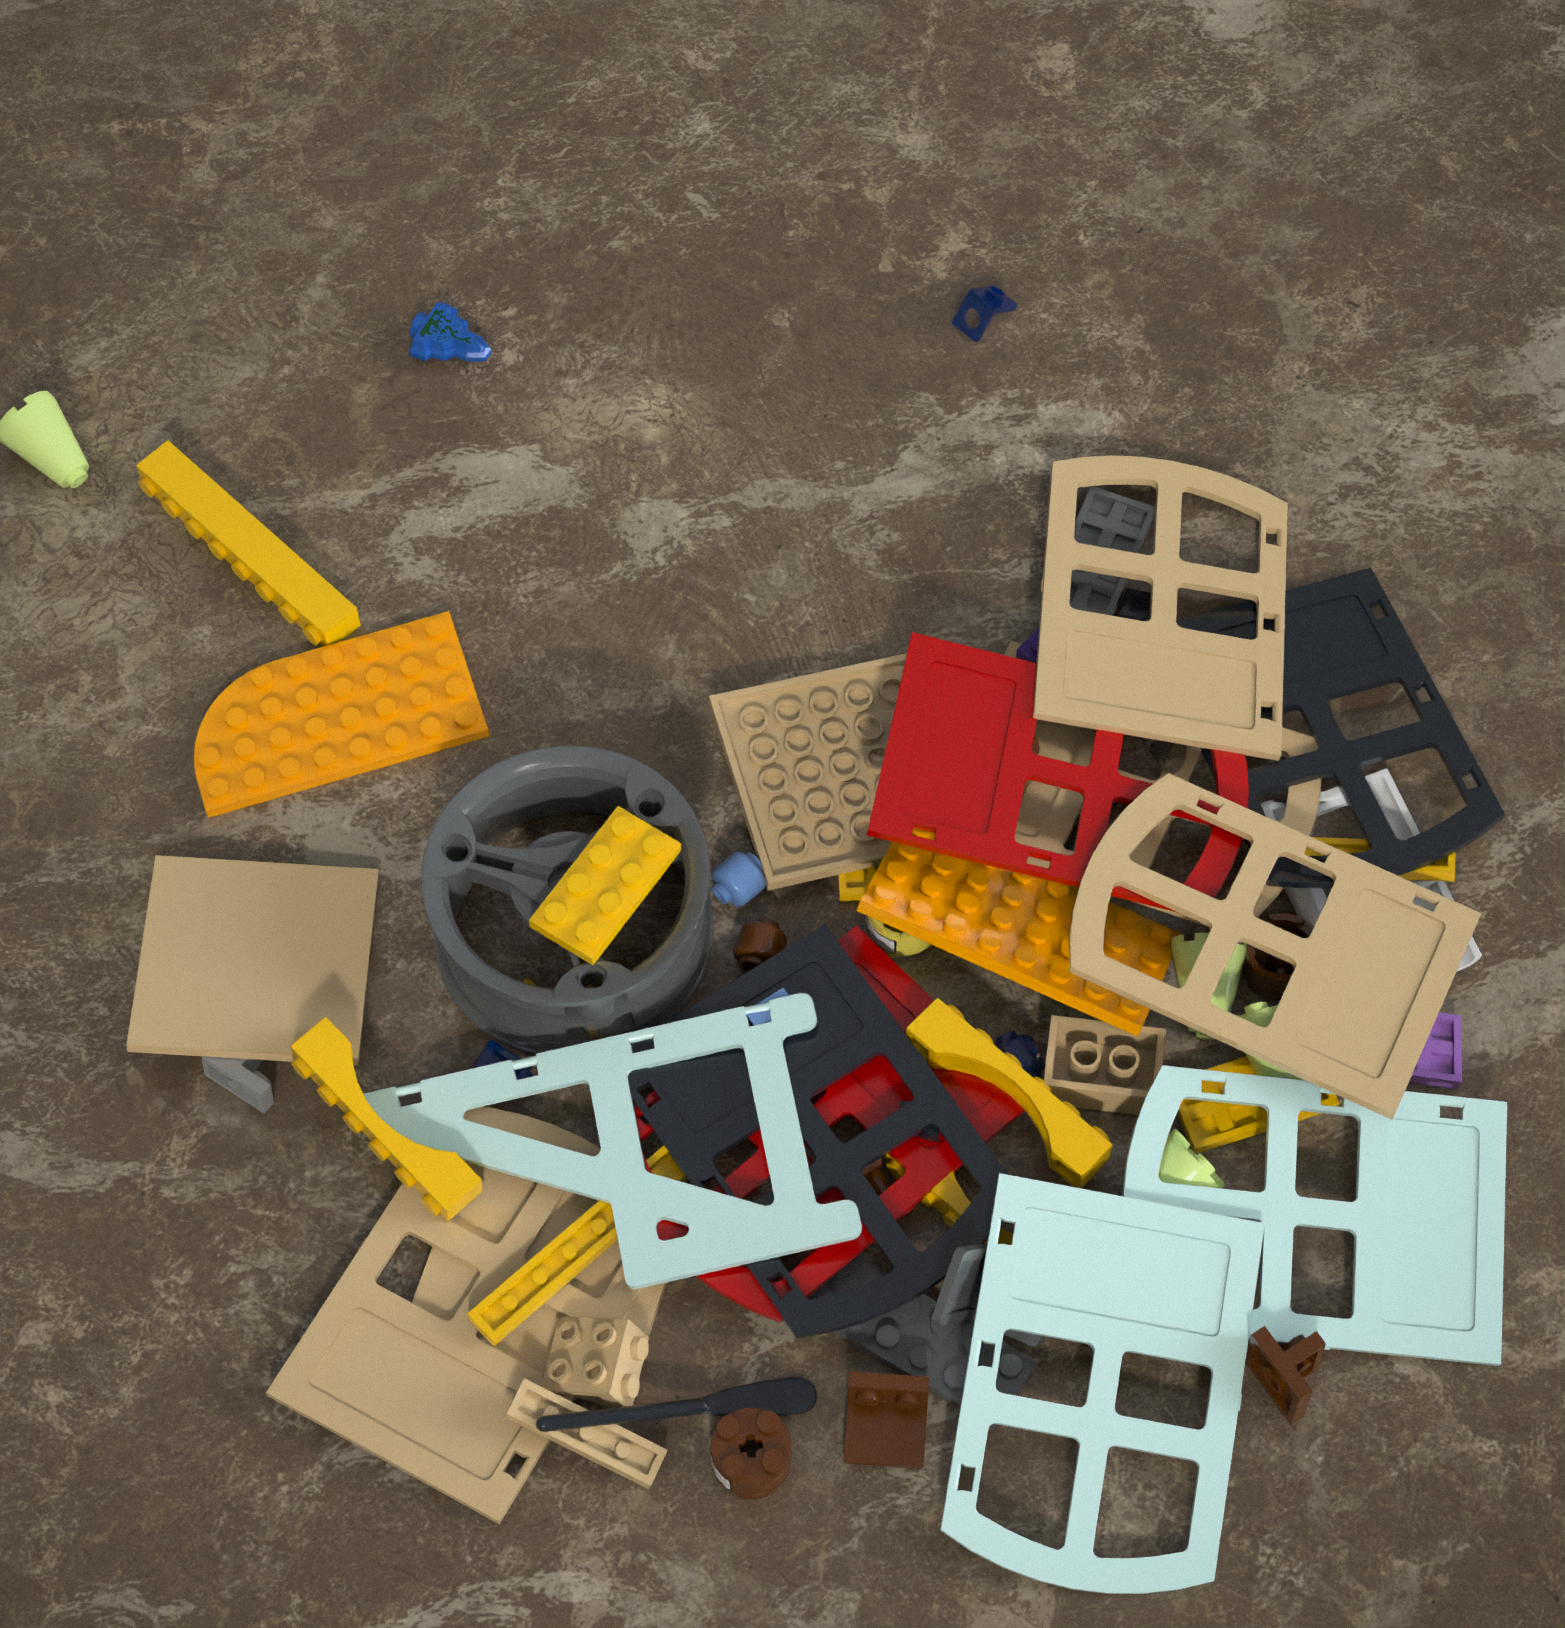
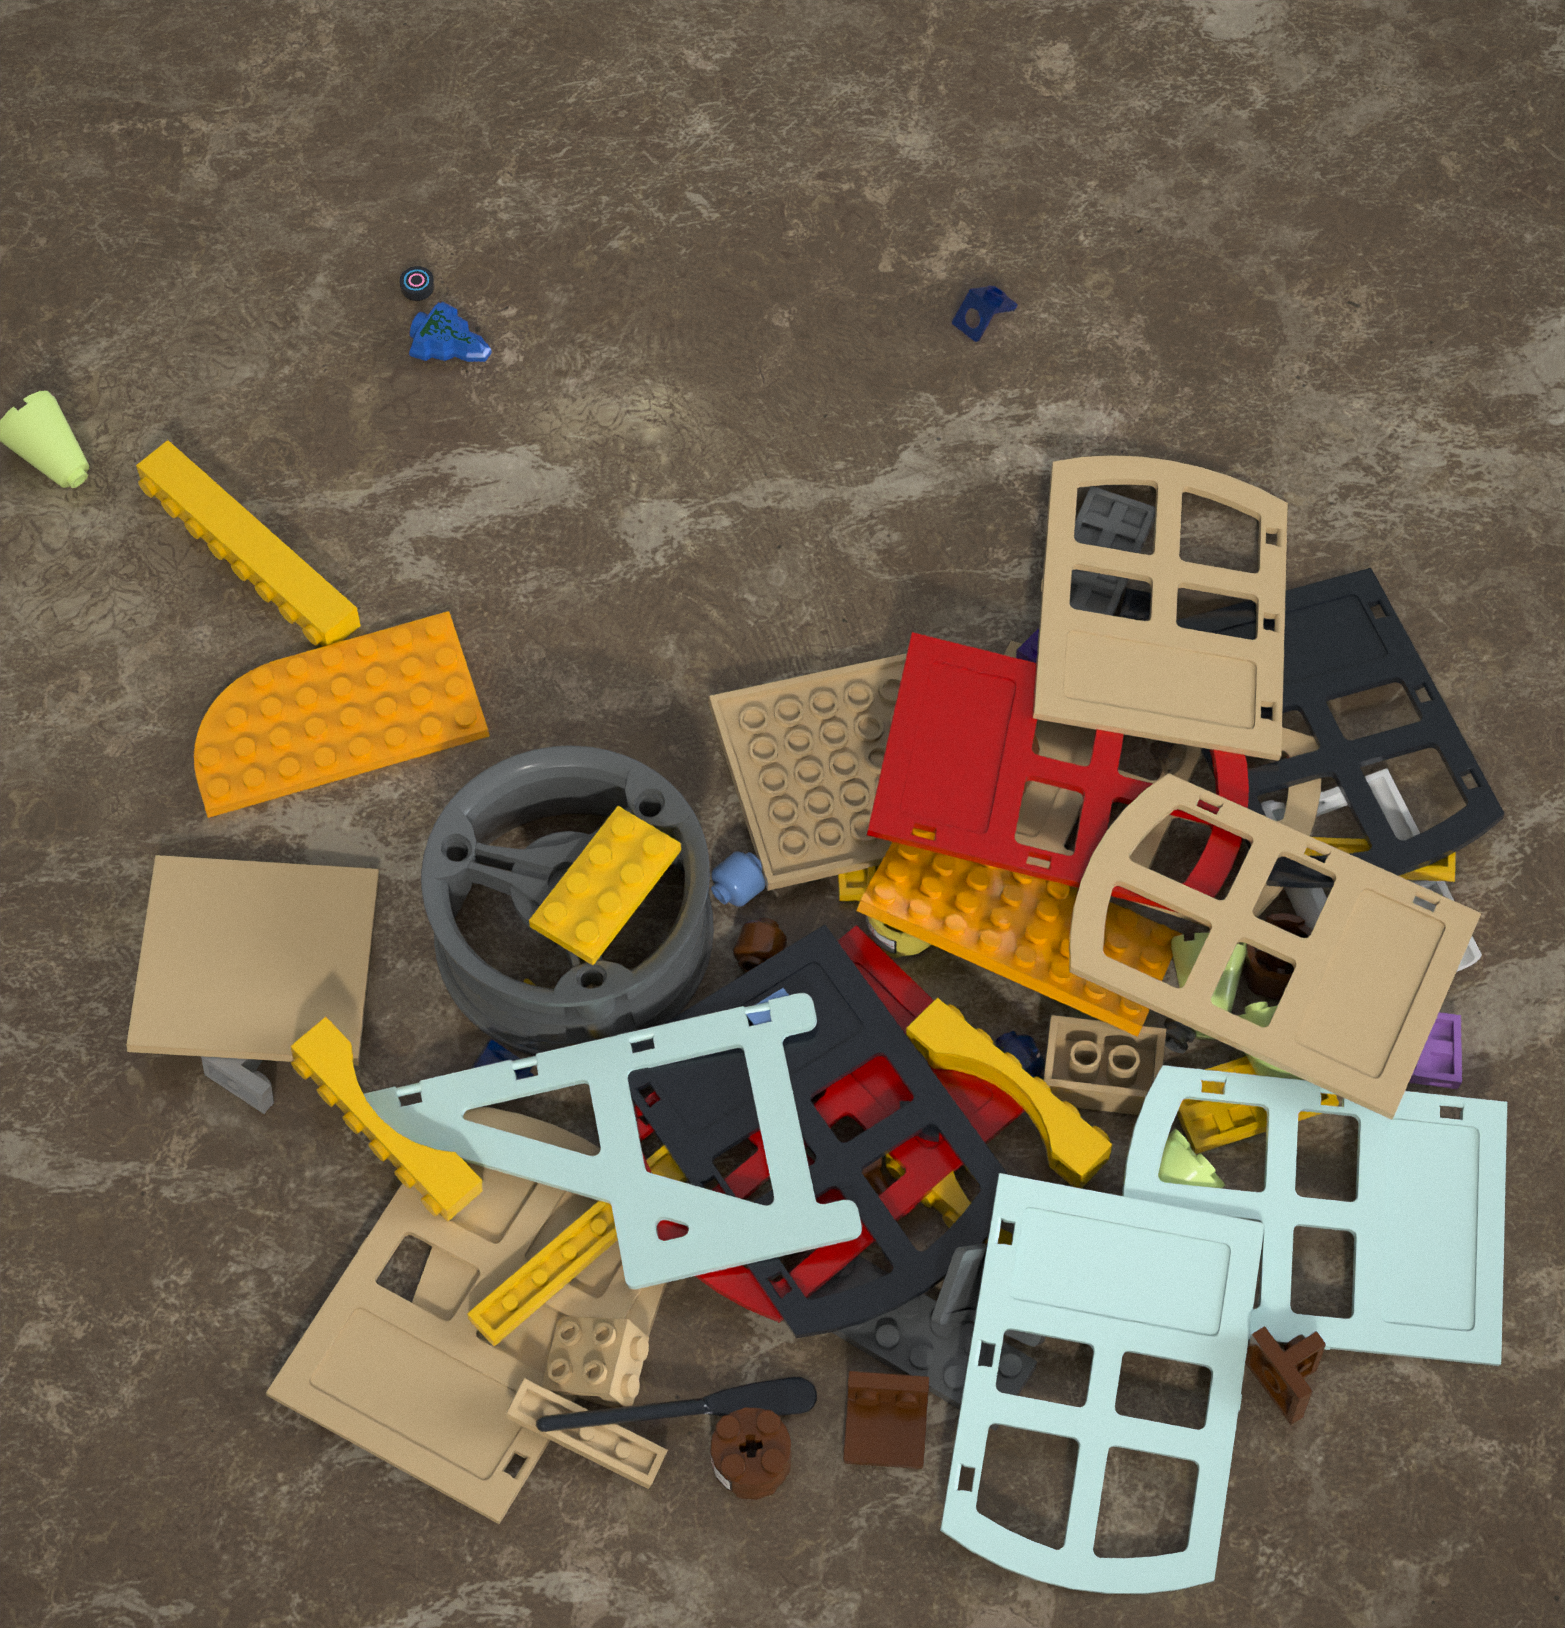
none -> black tile [400,266,435,301]
none -> dark grey bush [1164,1017,1196,1054]

